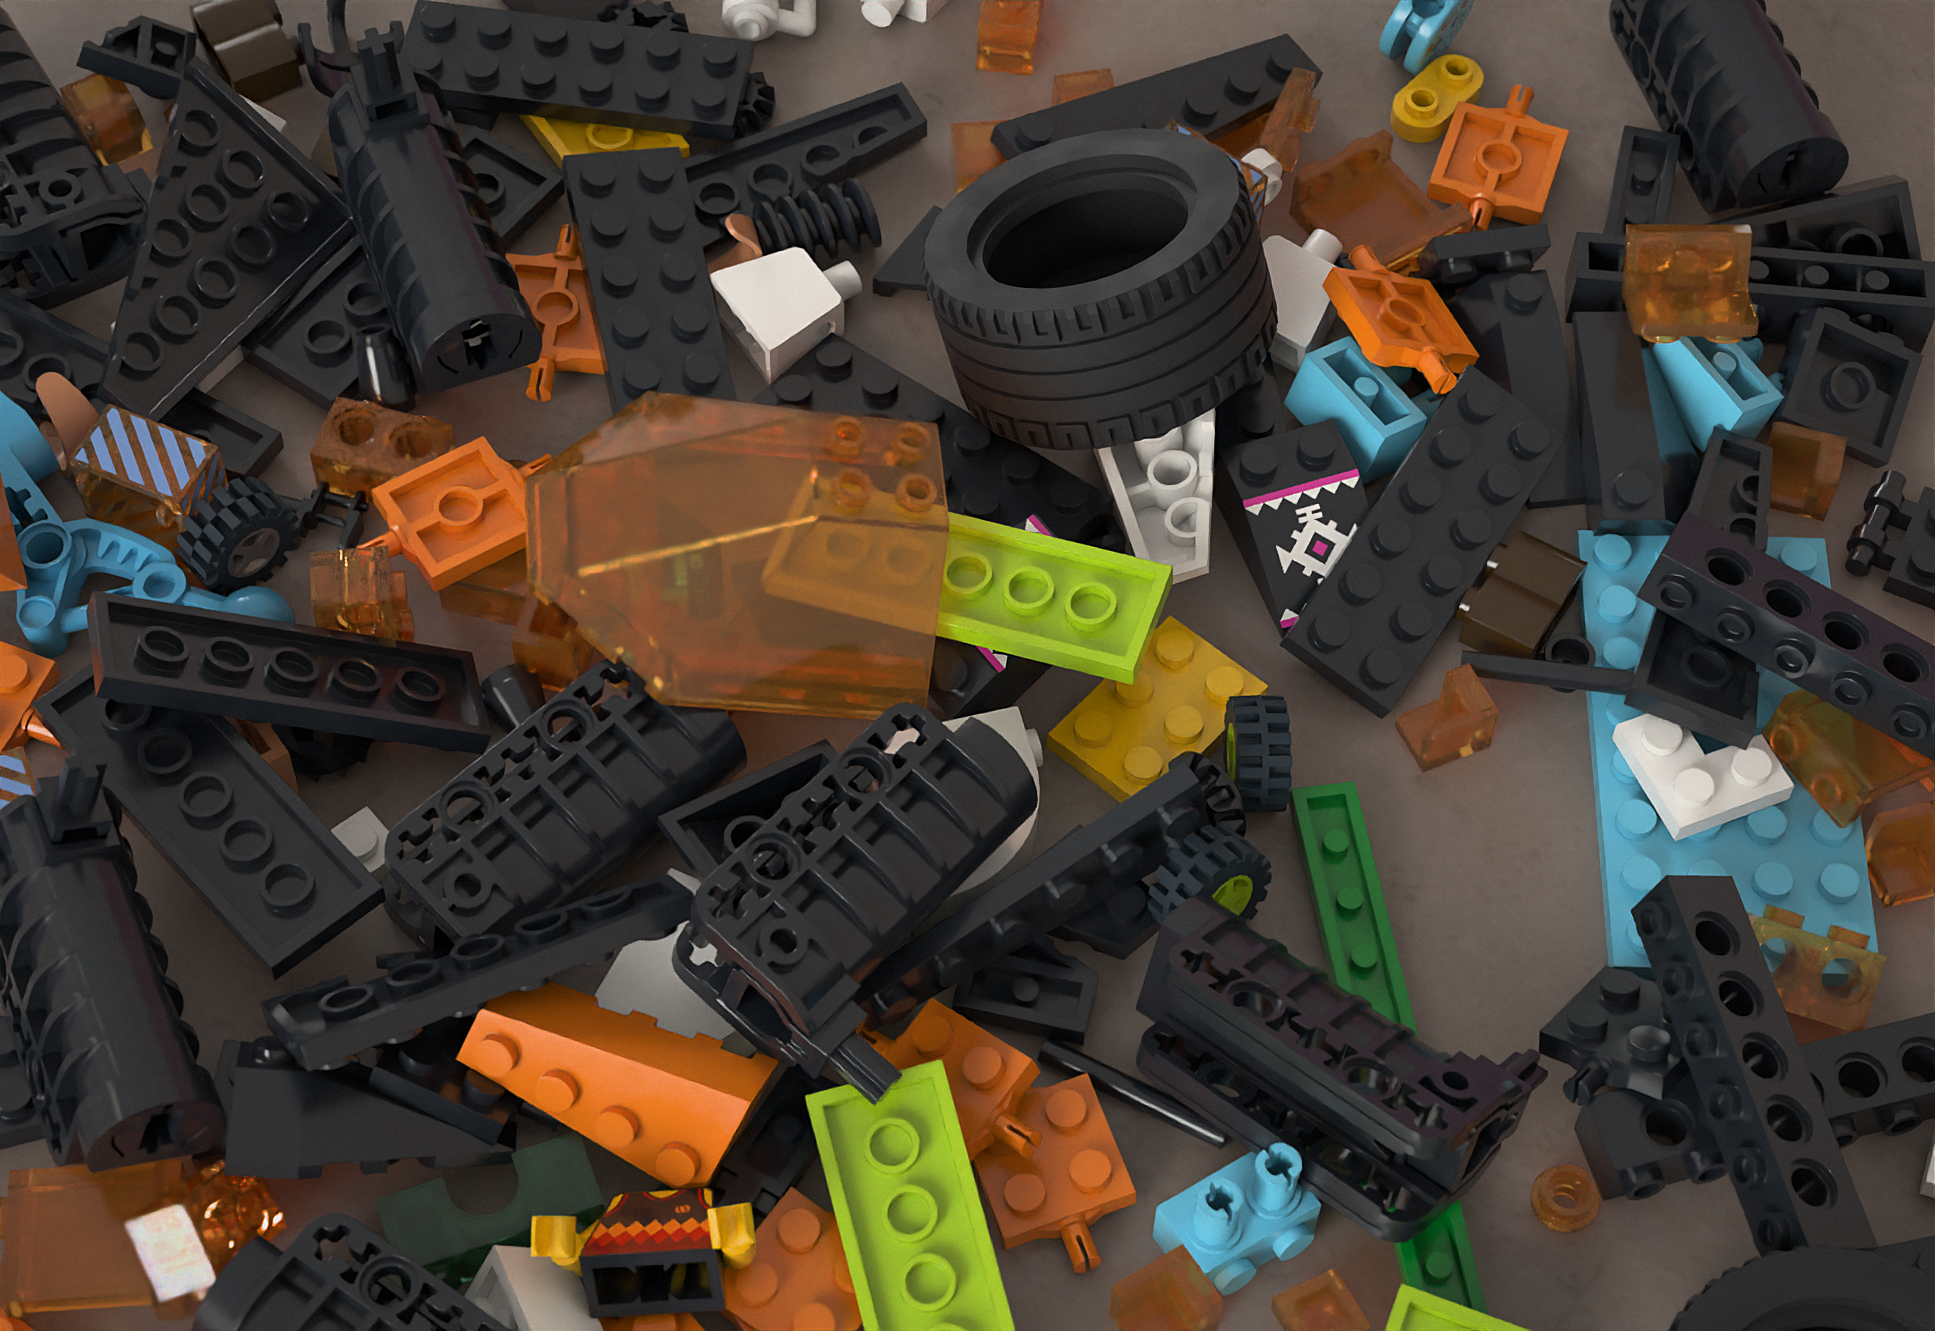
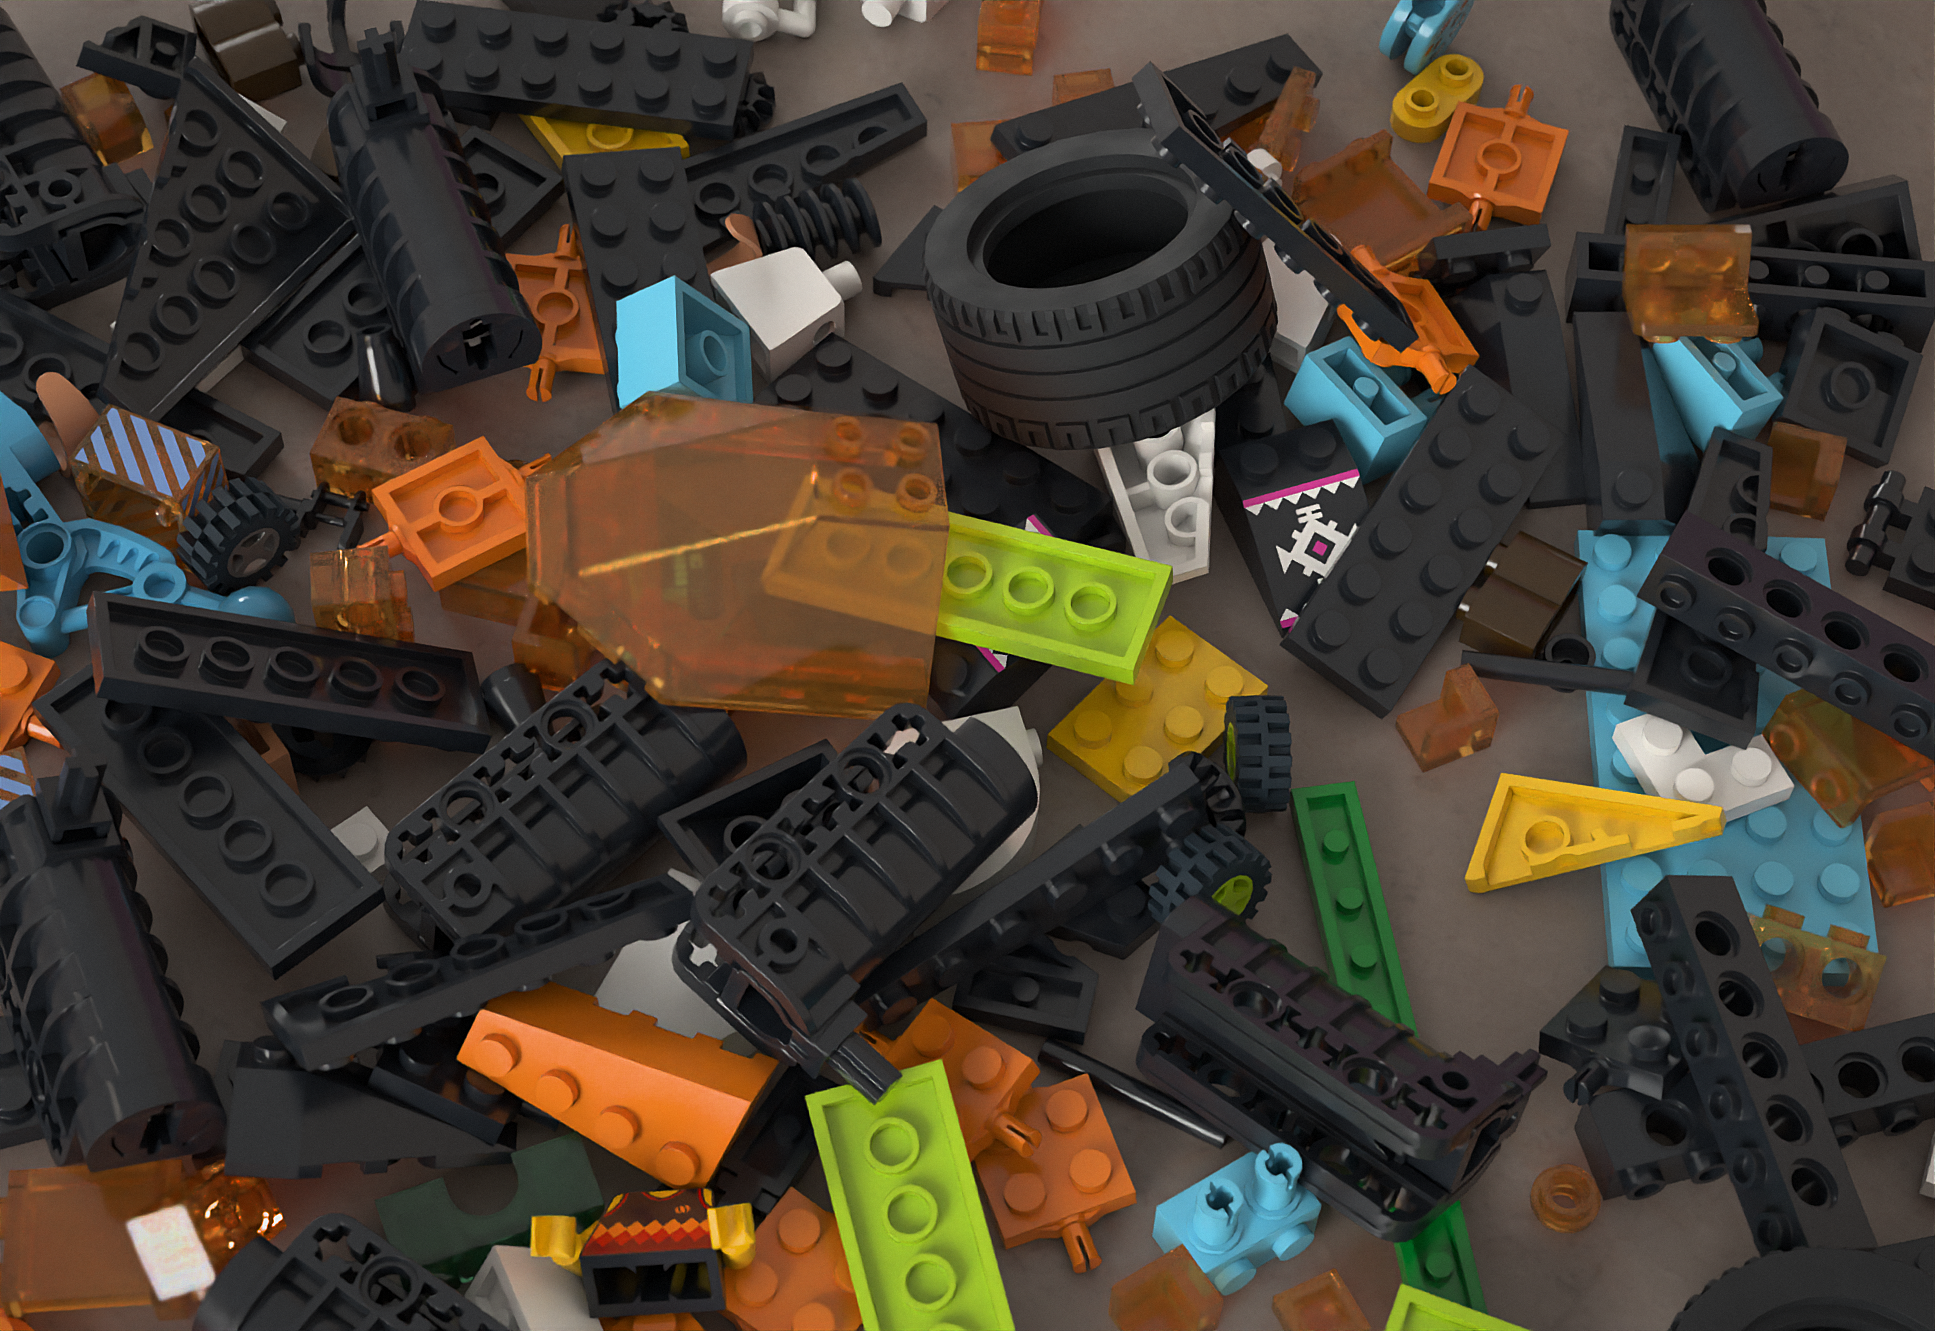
none -> medium azure slope [615,275,755,435]
none -> black wing [1132,61,1419,353]
none -> yellow wing [1464,773,1727,893]

